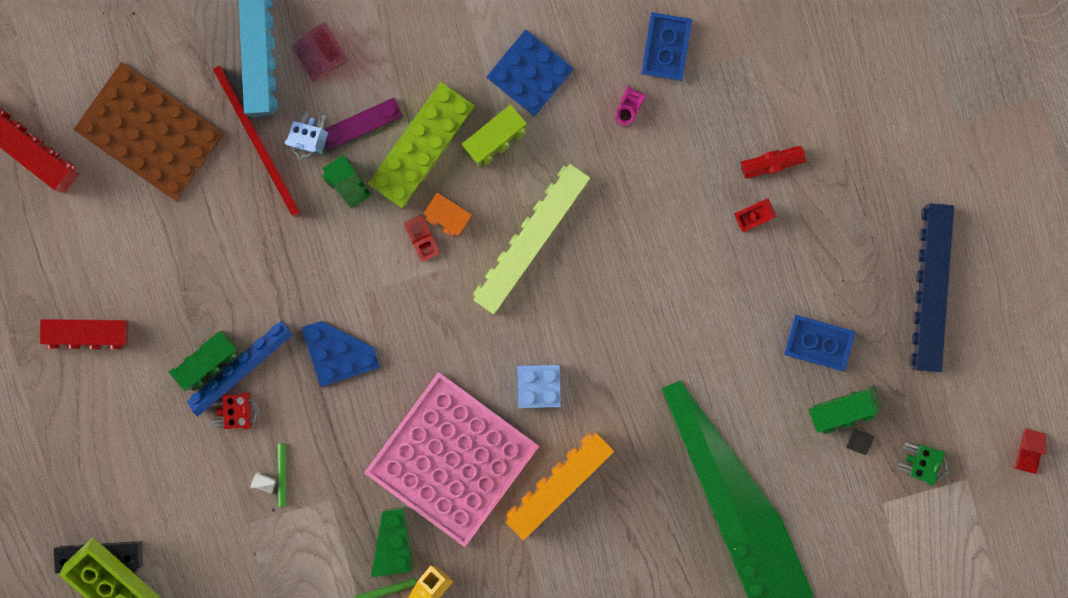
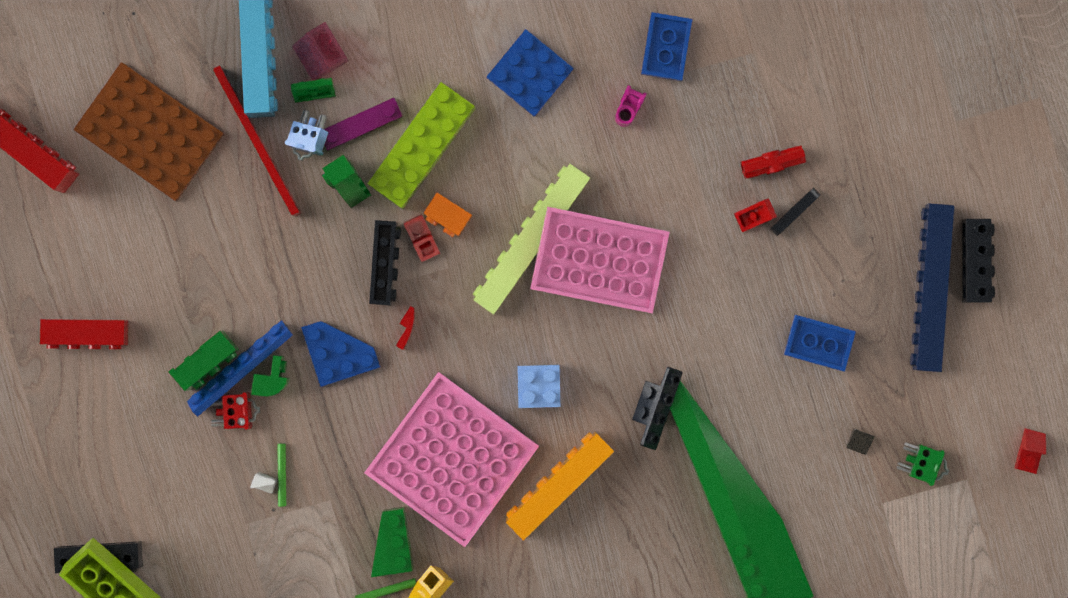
lime brick [462,104,527,167] -> none
green wedge [808,385,882,434] -> none
none -> green brick [251,355,290,397]
none -> green plate [291,78,336,103]
none -> black brick [369,220,401,306]
none -> red slope [395,306,415,350]
none -> bright pink plate [530,207,670,314]
none -> black bracket [632,366,683,450]
none -> black beam [770,187,821,236]
none -> black brick [962,219,995,303]

